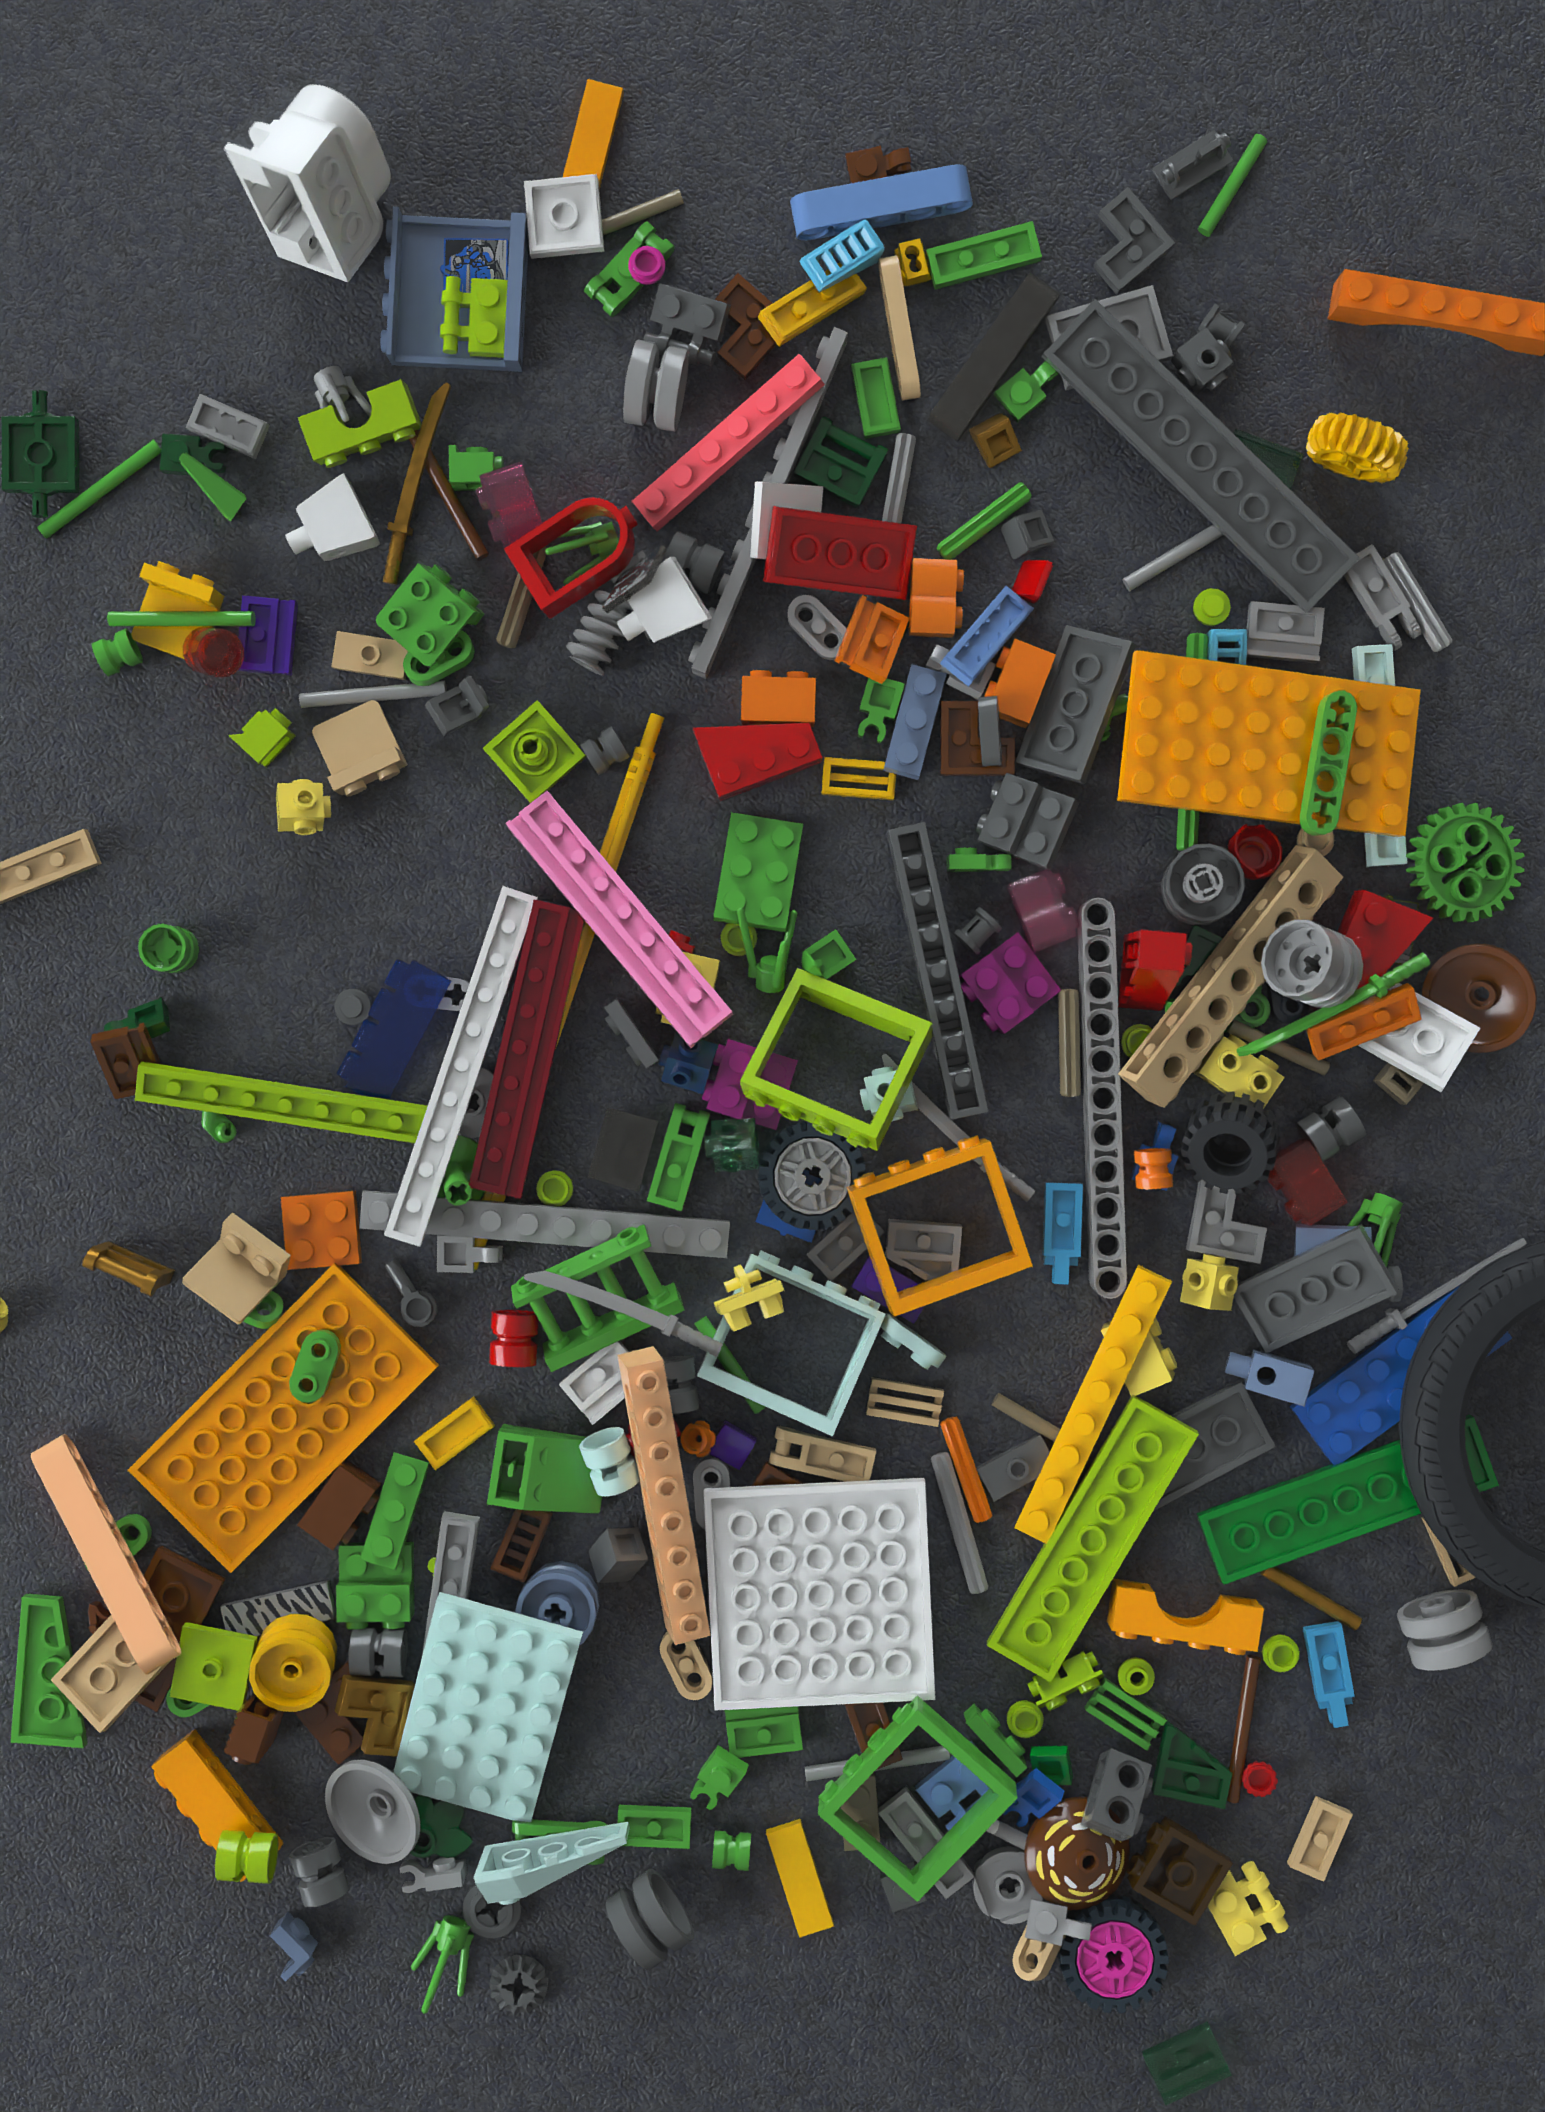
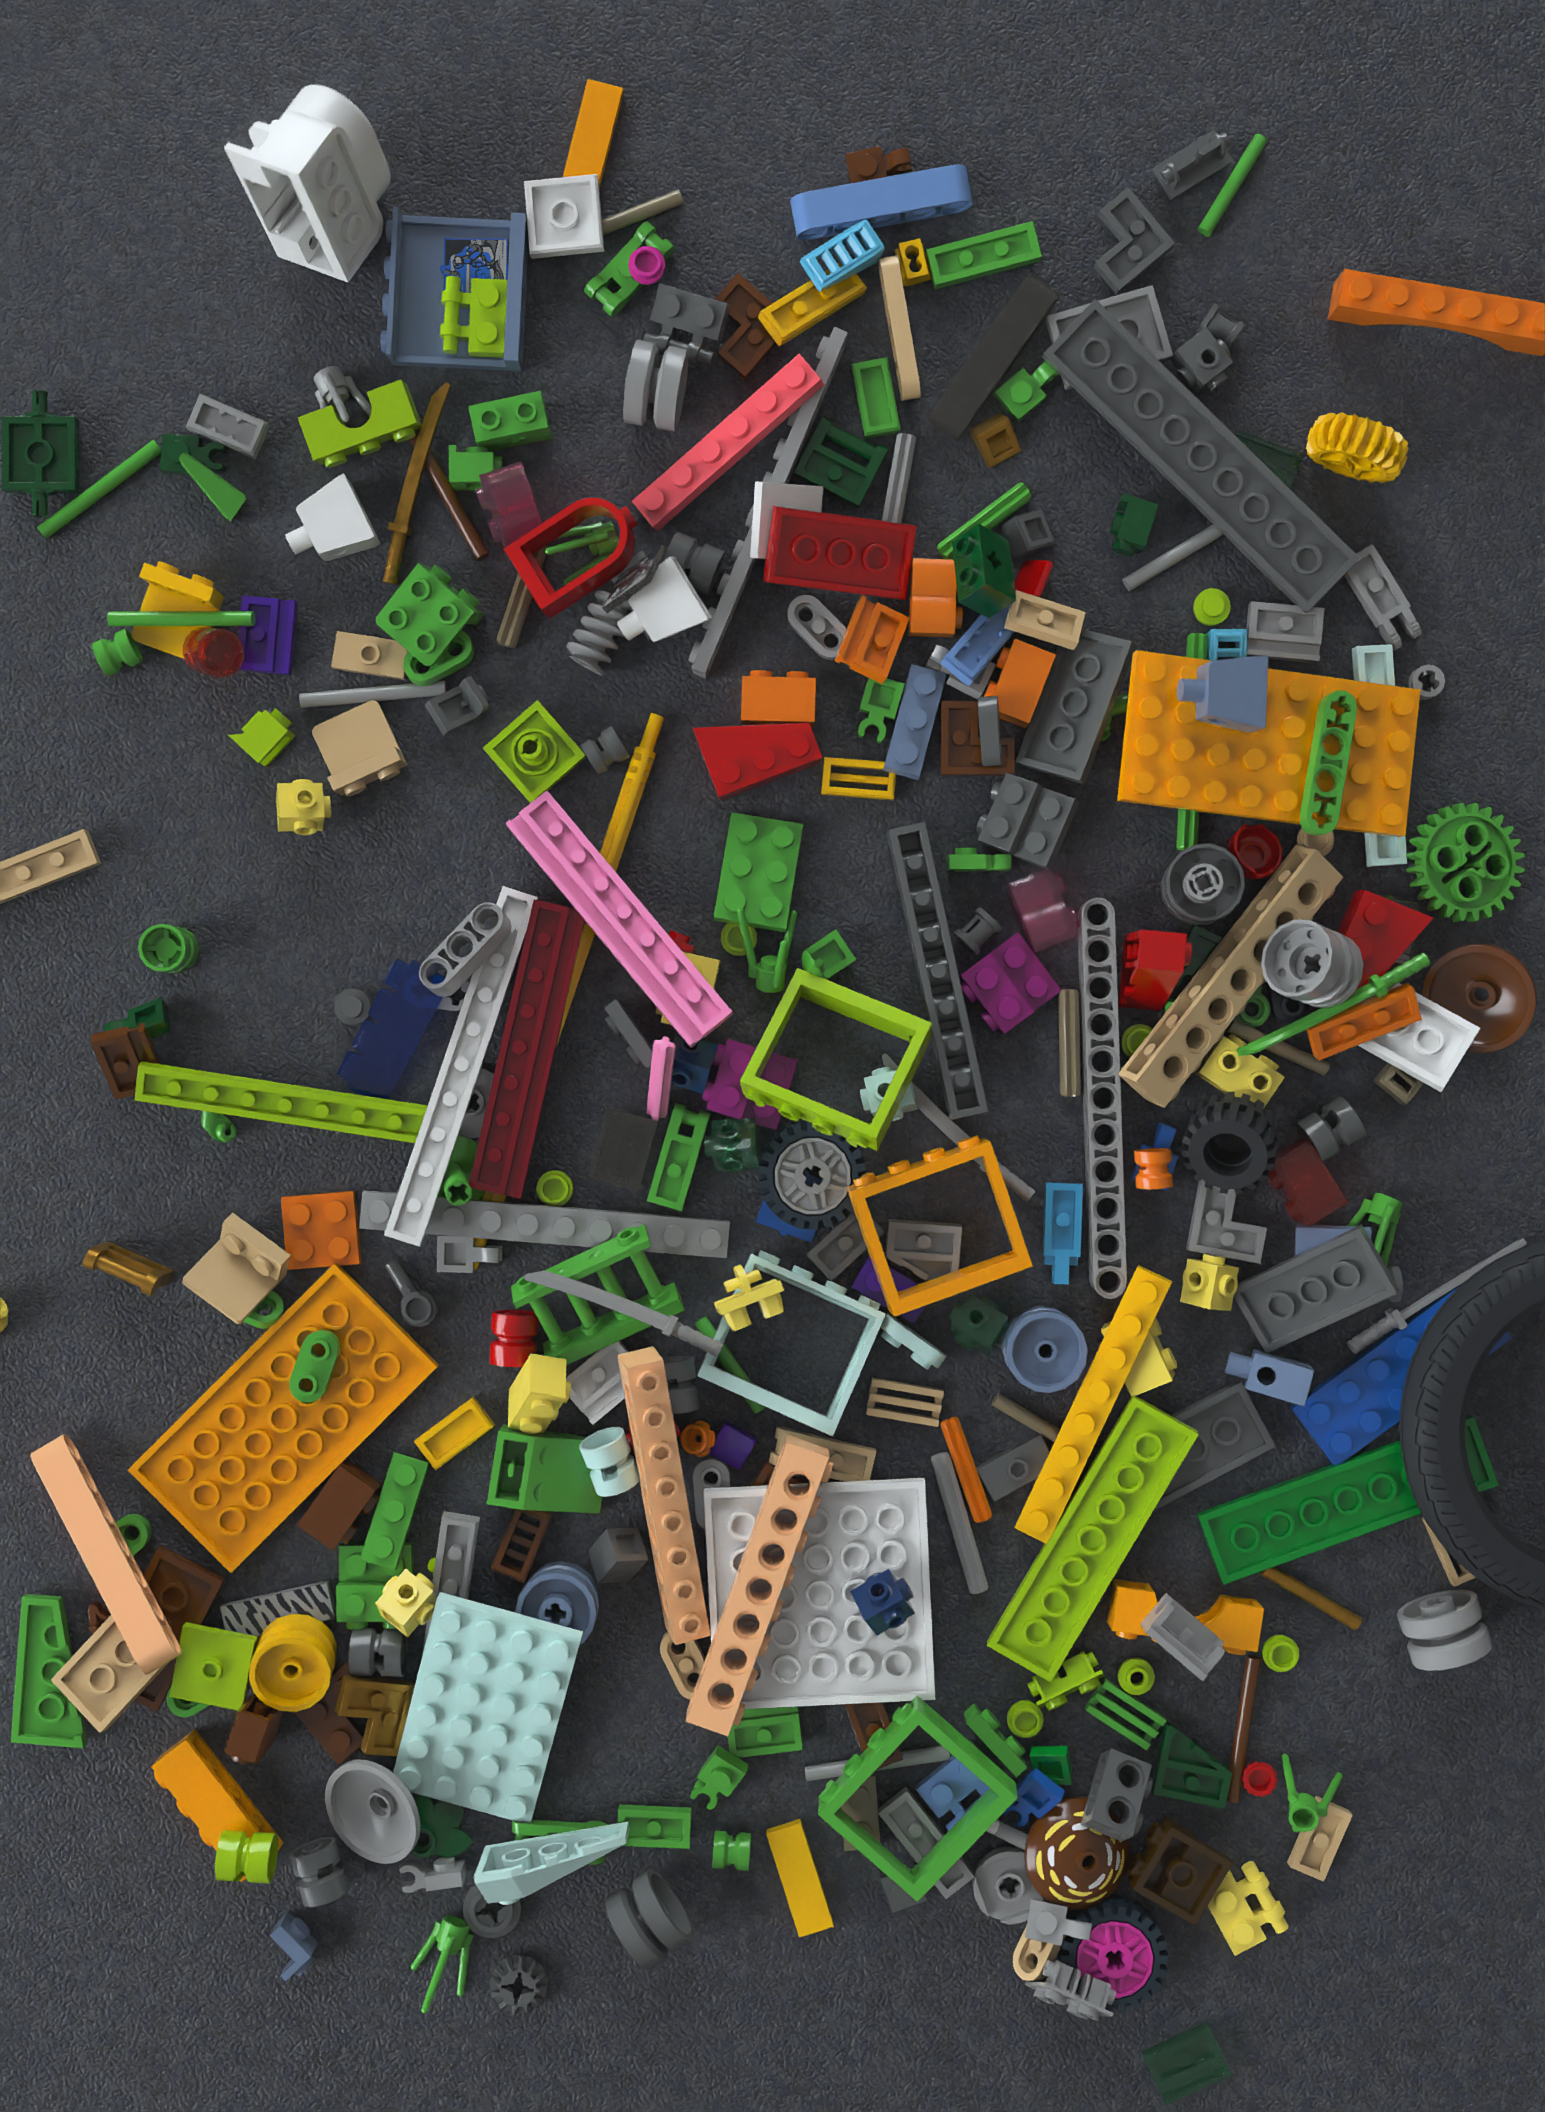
dark azure hinge [1303,1621,1355,1728] -> none
light grey axle [1383,552,1452,652] -> none
none -> light yellow brick [375,1569,436,1637]
none -> light grey beam [419,902,511,997]
none -> bright green brick [468,391,553,452]
none -> light yellow brick [508,1354,571,1434]
none -> bright pink axle [646,1037,675,1121]
none -> light nougat brick [686,1435,833,1736]
none -> dark blue brick [850,1569,915,1636]
none -> clear green brick [949,1294,1008,1356]
none -> dark green brick [952,523,1016,618]
none -> sand blue wheel [1001,1306,1088,1393]
none -> tan plate [1004,590,1086,650]
none -> light grey hinge [1025,1960,1116,2021]
none -> dark green brick [1109,493,1158,556]
none -> light grey hinge [1140,1593,1225,1681]
none -> sand blue torso [1177,655,1268,733]
none -> bright green plant [1282,1754,1343,1833]
none -> light grey bush [1407,664,1445,700]

